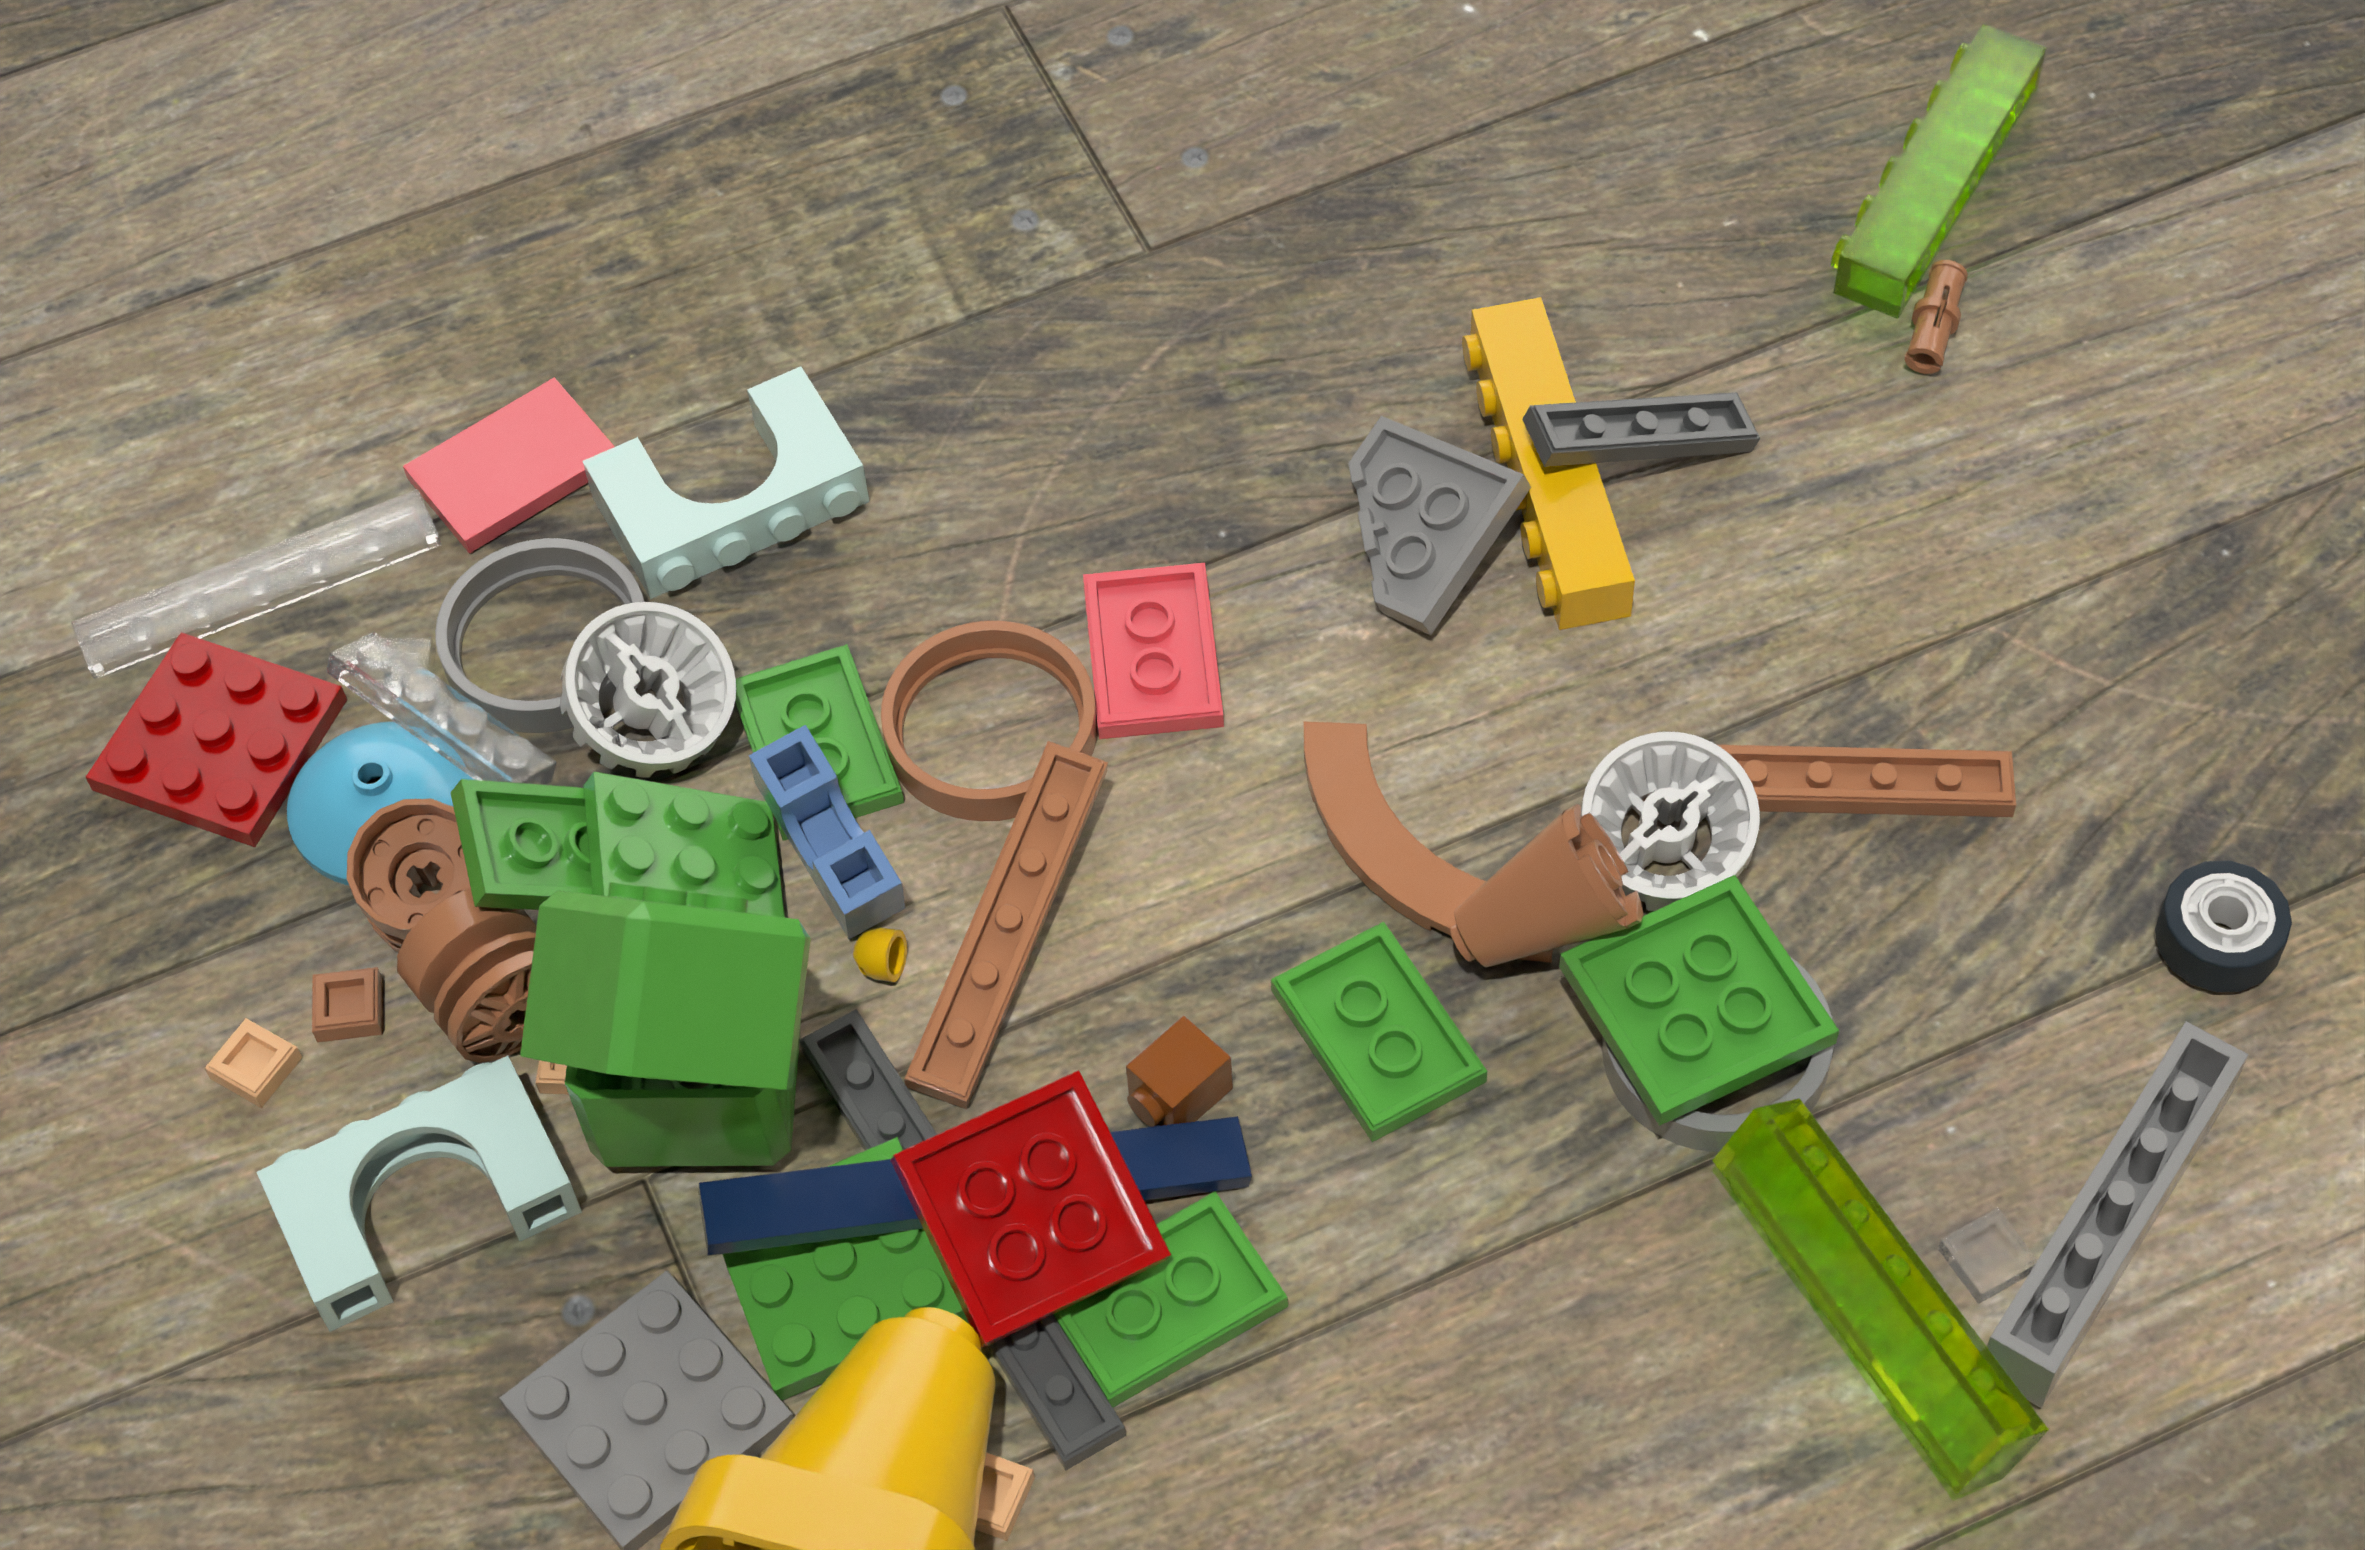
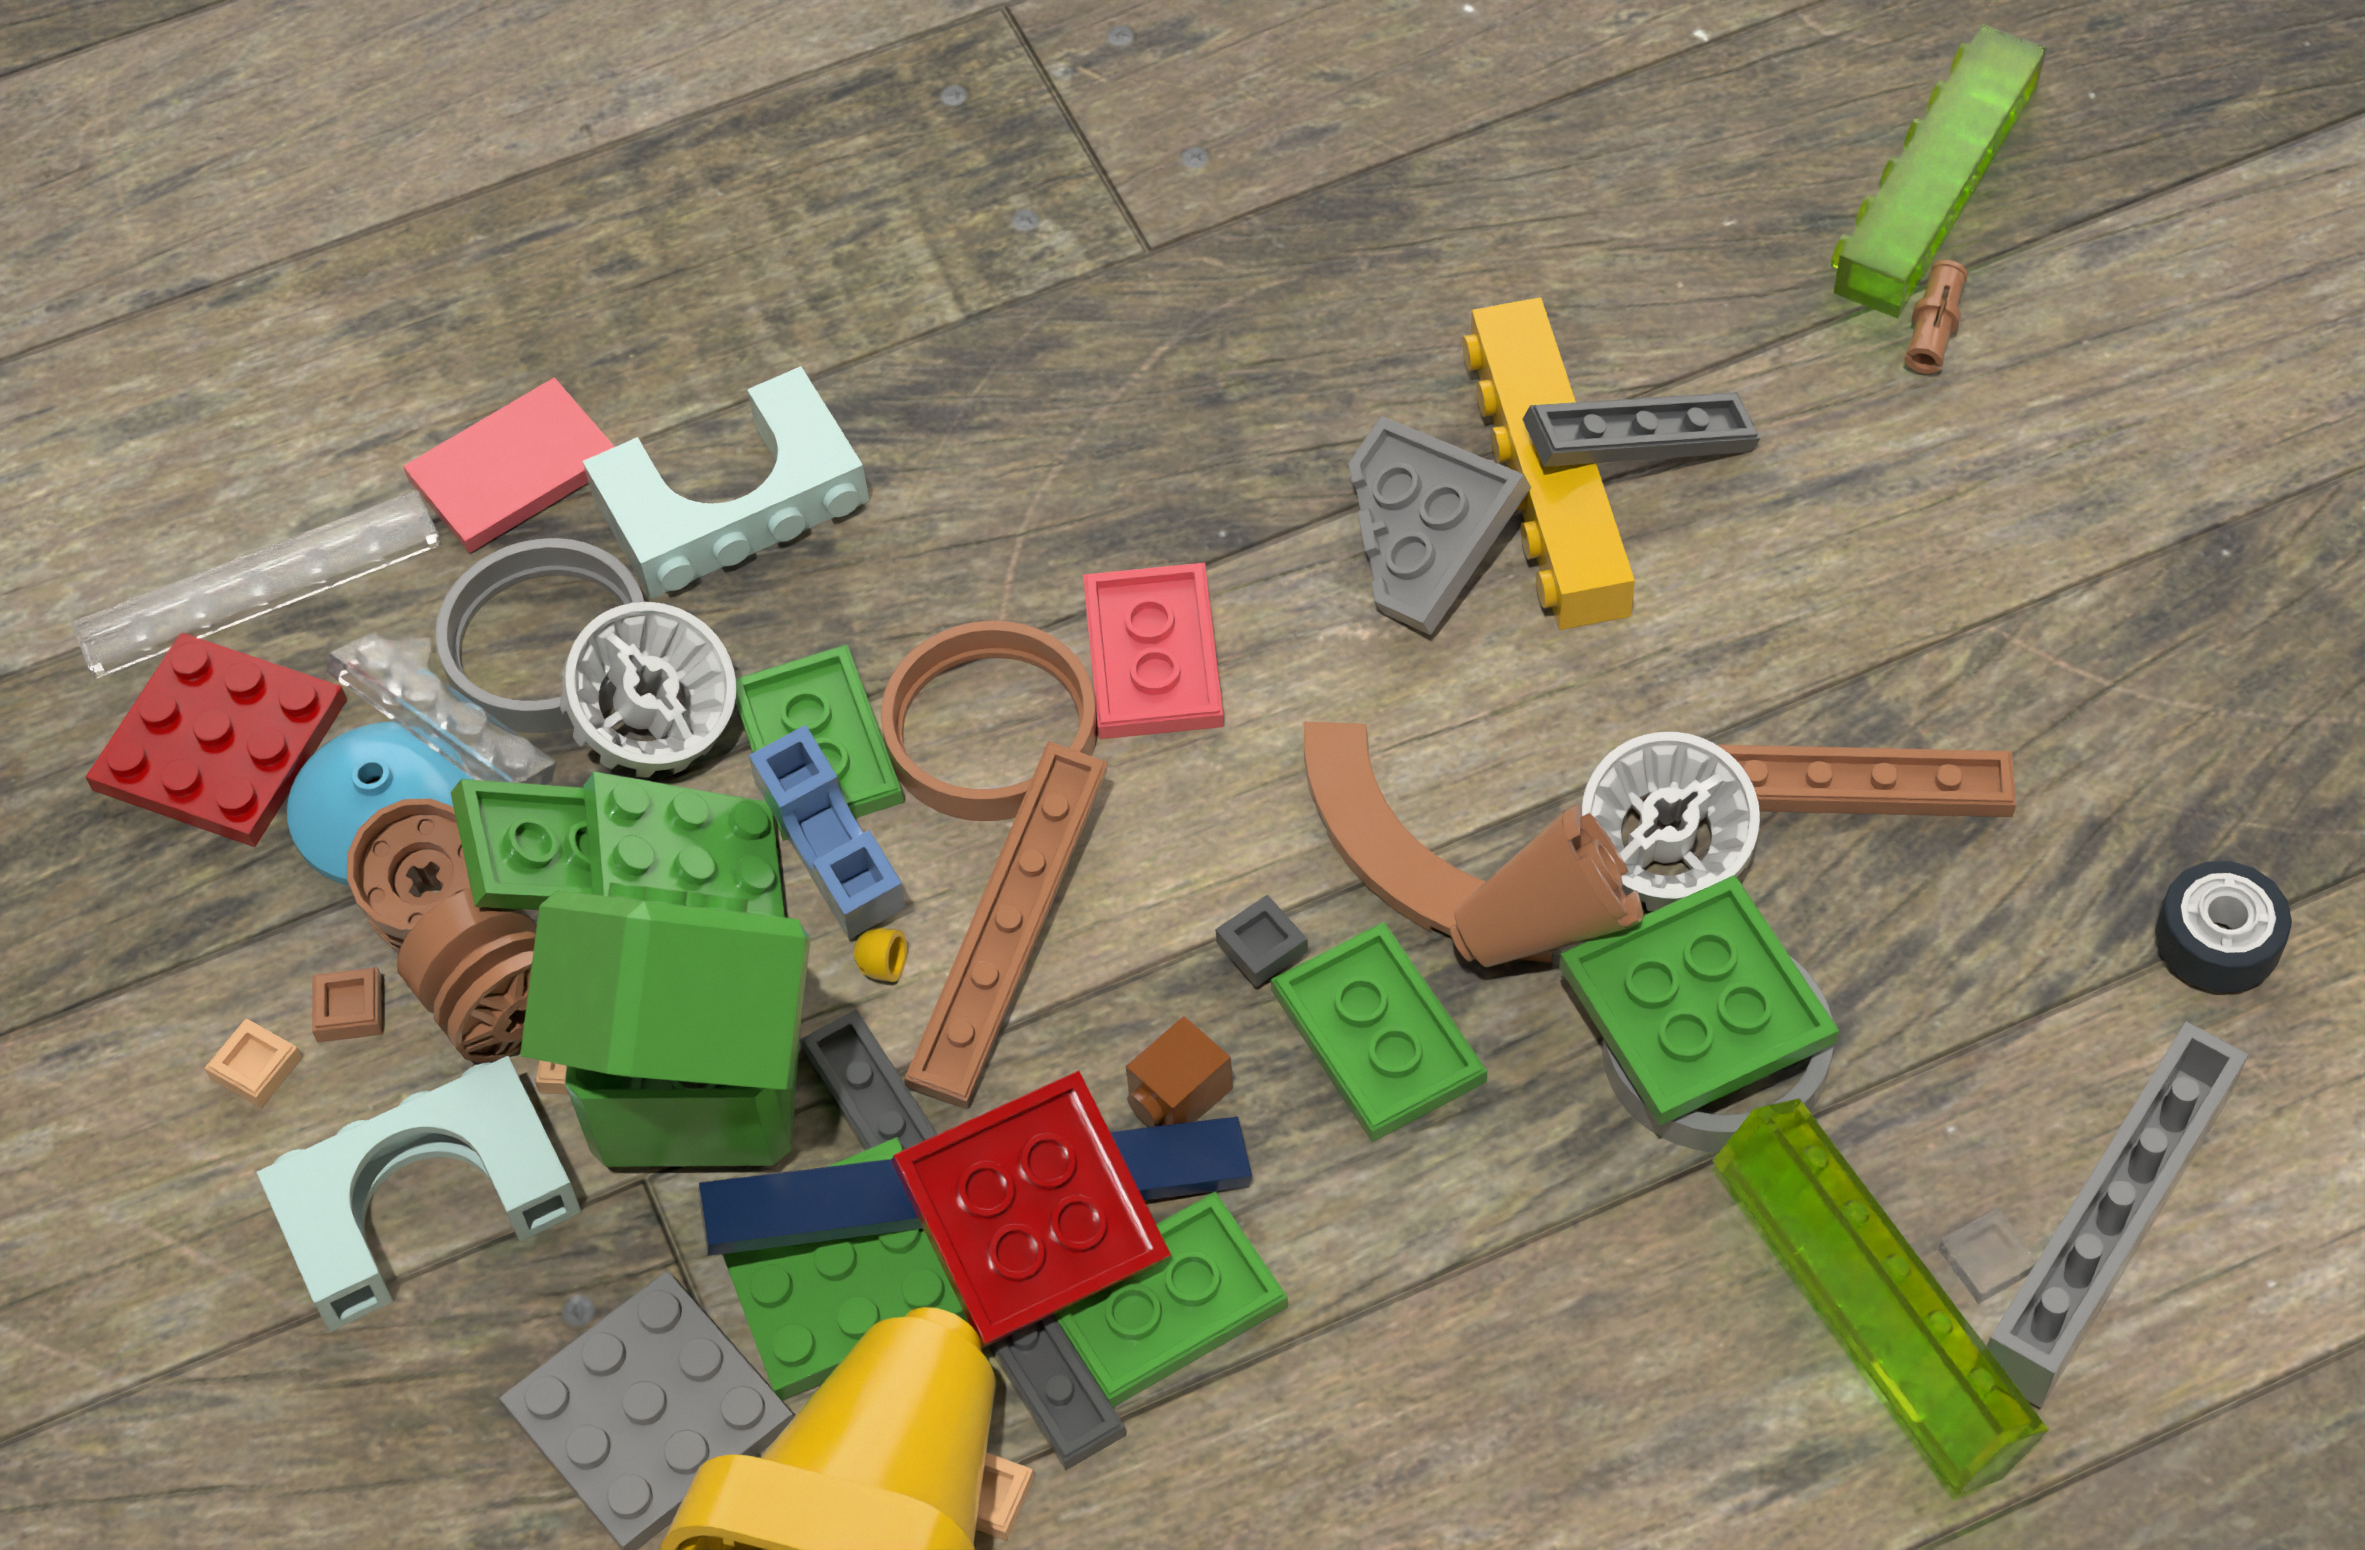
none -> dark grey plate [1215,894,1308,987]

